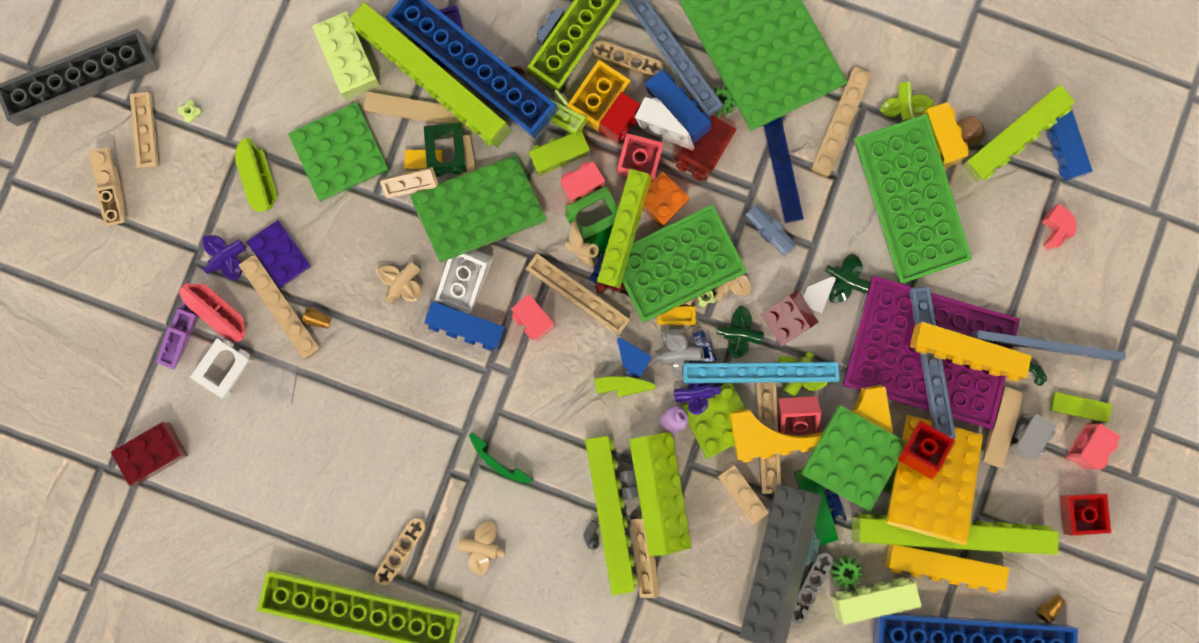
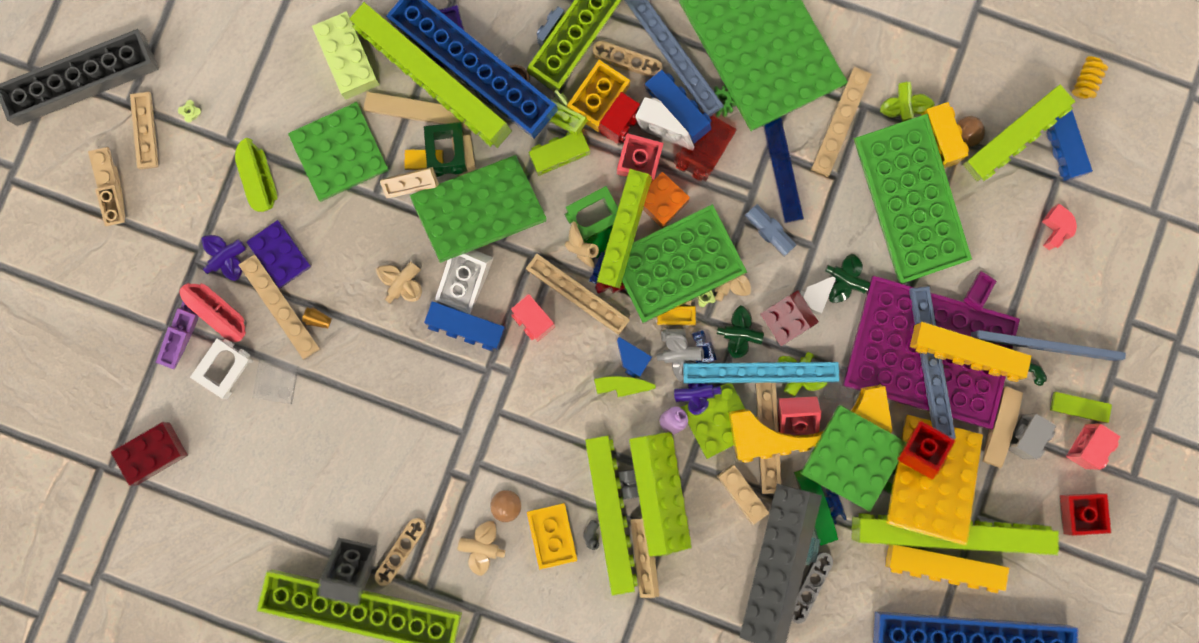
green slope [469,432,533,483] -> none
coral brick [560,161,605,204] -> none
bright green gear [830,556,864,590] -> none
yellowish green brick [831,577,922,625] -> none
pearl gold cone [1036,595,1065,624] -> none
none -> dark grey brick [319,538,377,605]
none -> medium nougat piece [490,490,521,523]
none -> yellow plate [527,503,578,570]
none -> magenta tile [963,271,997,311]
none -> yellow piece [1072,56,1108,99]

